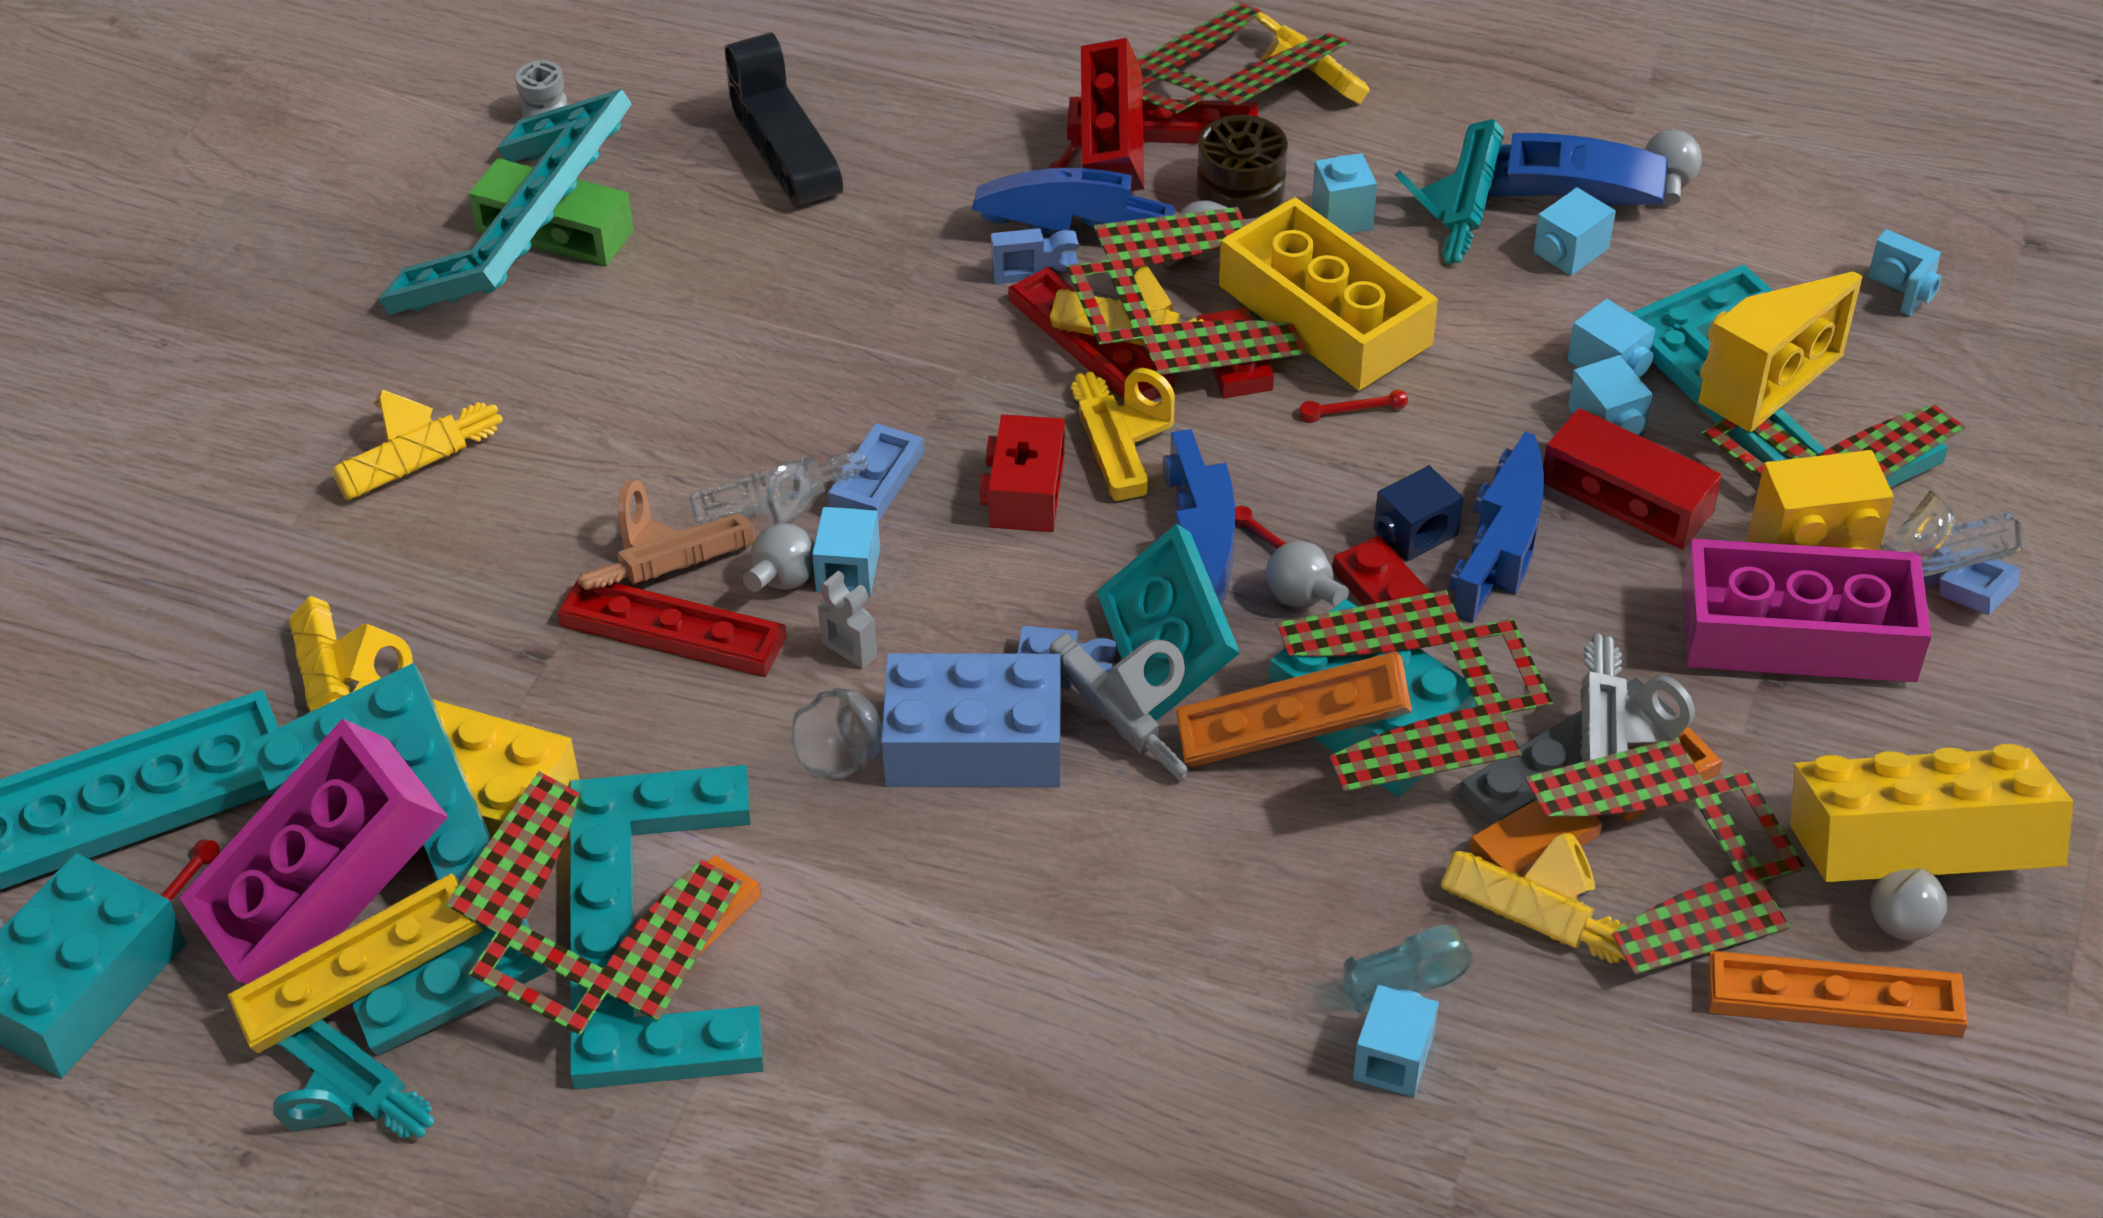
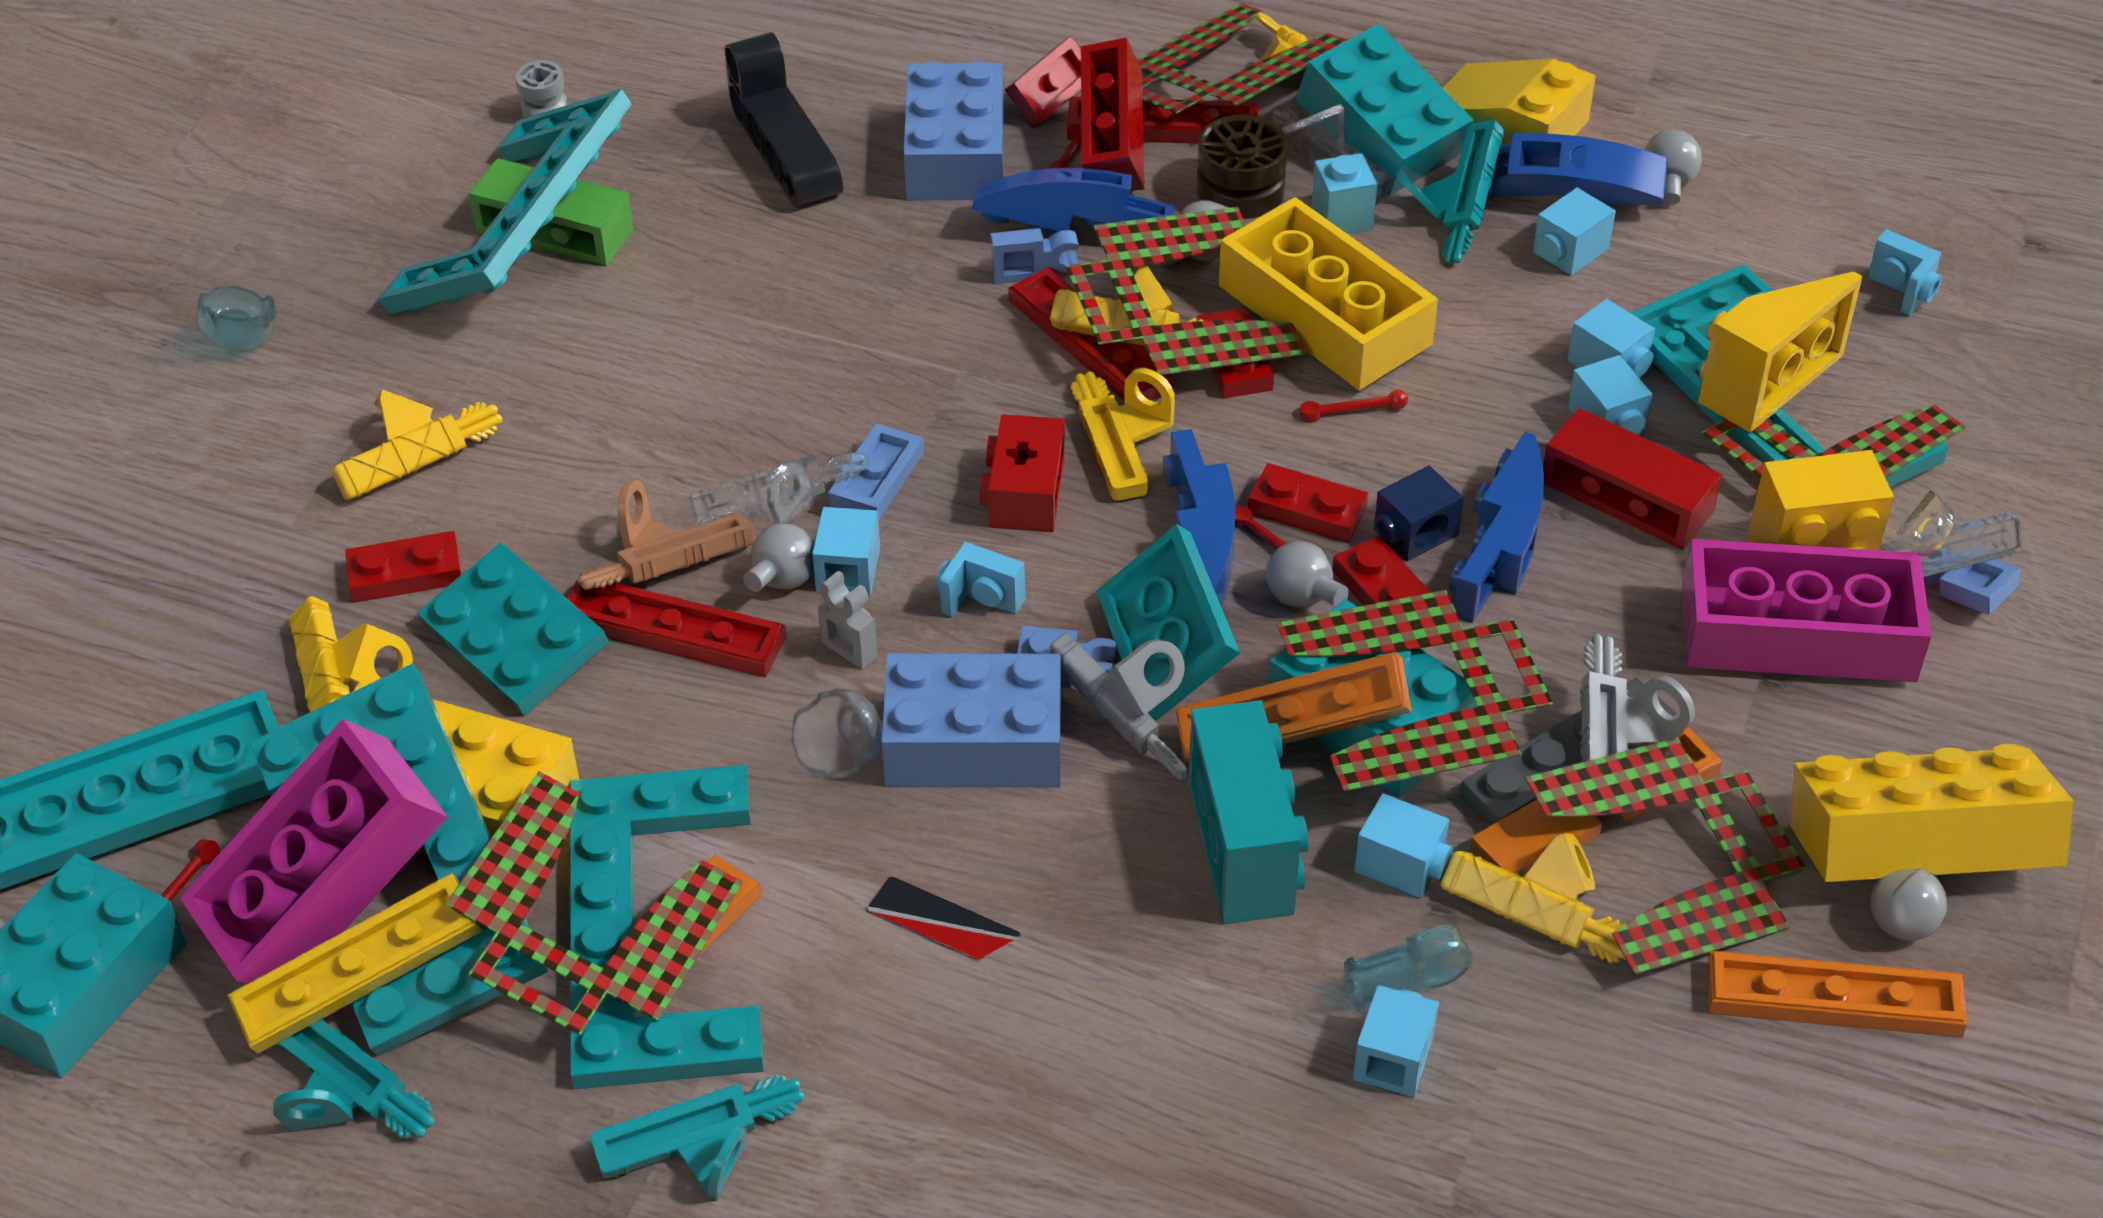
none -> clear light blue hair [197,285,277,351]
none -> red plate [345,530,462,603]
none -> teal plate [417,542,609,716]
none -> teal piece [590,1074,805,1201]
none -> sticker [868,877,1020,960]
none -> medium blue brick [904,61,1004,201]
none -> medium azure bracket [936,542,1026,617]
none -> plate [1004,36,1081,128]
none -> teal brick [1188,700,1308,925]
none -> red plate [1248,463,1369,543]
none -> clear piece [1271,104,1391,206]
none -> teal brick [1295,24,1474,197]
none -> medium azure brick [1354,793,1453,899]
none -> yellow slope [1442,59,1596,145]

